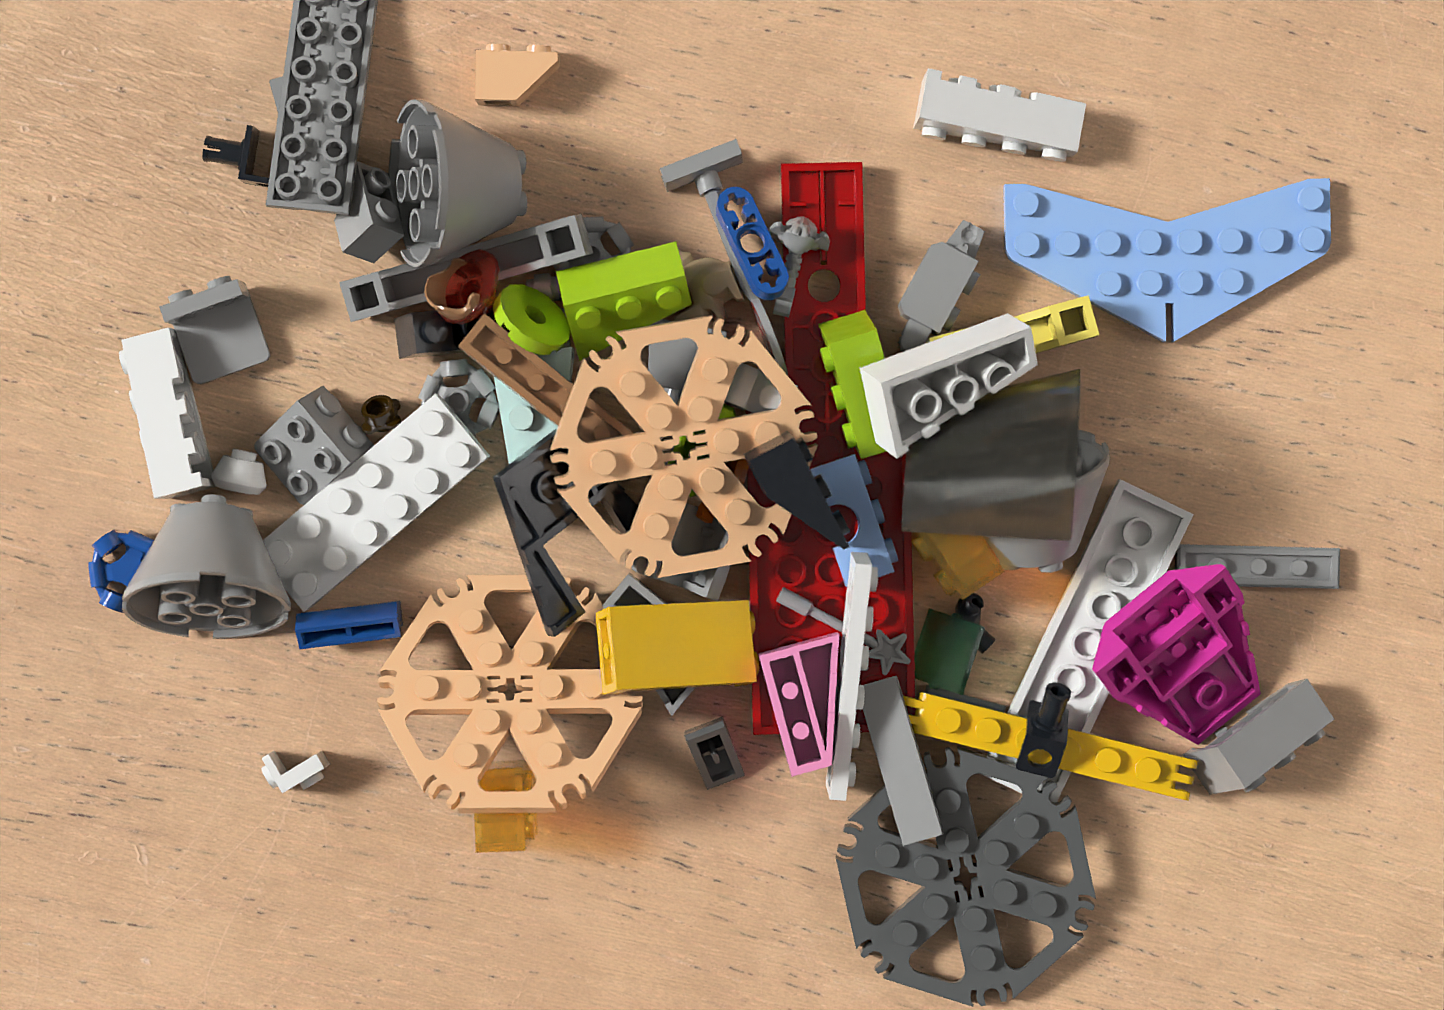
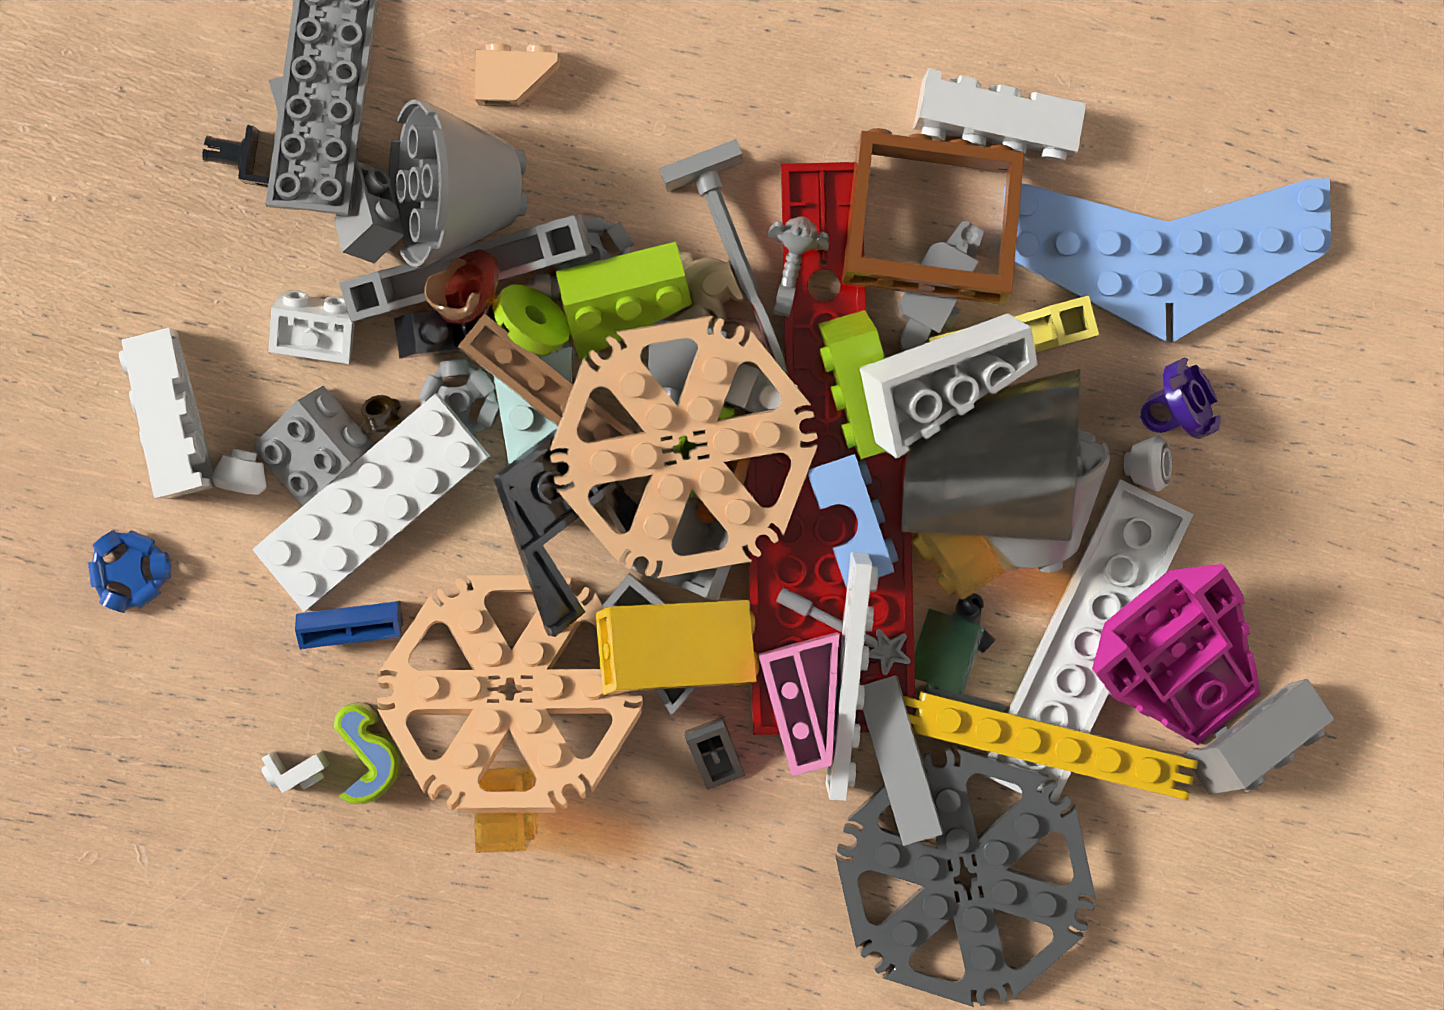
light grey cone [122,495,291,639] -> none
light grey bracket [159,276,270,384] -> none
blue beam [716,187,789,300] -> none
black slope [743,431,850,550] -> none
black bracket [1016,682,1071,778] -> none
light grey tile [1175,544,1340,589] -> none
none -> white bracket [268,290,355,364]
none -> lime animal [334,702,403,804]
none -> dark orange window [842,128,1024,305]
none -> white cone [1124,436,1172,492]
none -> dark purple tile [1140,357,1221,439]

